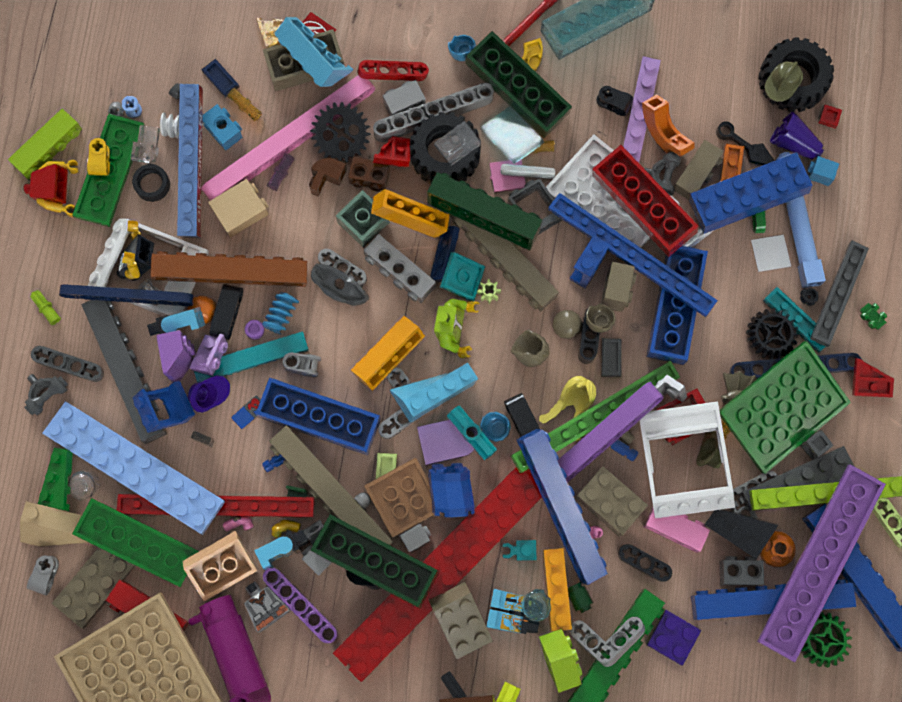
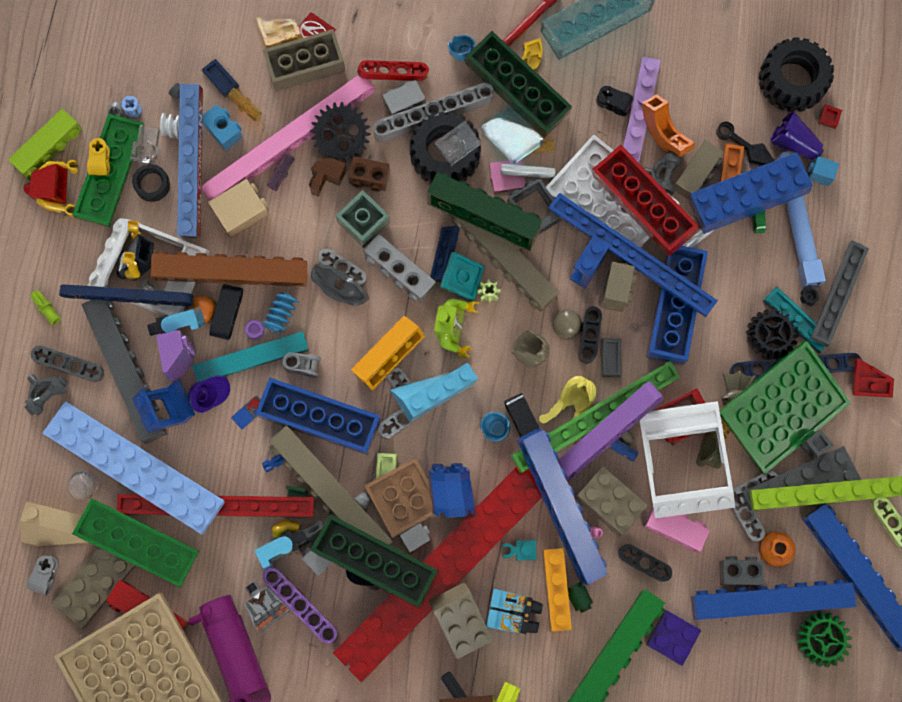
green wing [37,448,73,511] -> none
light nougat brick [183,531,257,601] -> none
lavender bracket [190,334,228,376] -> none
clear smoke tile [191,431,214,448] -> none
bright pink arm [223,517,254,532] -> none
medium azure wedge [274,17,354,87] -> none
light orange brick [371,189,449,238] -> none
red wing [373,136,410,167] -> none
lavender tile [417,420,477,465] -> none
teal piece [447,405,497,461] -> none
clear light blue hair [521,589,551,622] -> none
lime brick [539,629,583,693] -> none
light grey beam [570,617,645,667] -> none
dark tan hair [586,303,616,333] -> none
light grey bracket [655,375,687,402] -> none
black wedge [705,509,779,559] -> none
white sticker [751,235,791,272] -> none
medium lavender plate [757,464,886,662] -> none
olive piece [765,61,803,102] -> none
green piece [859,303,887,330] -> none

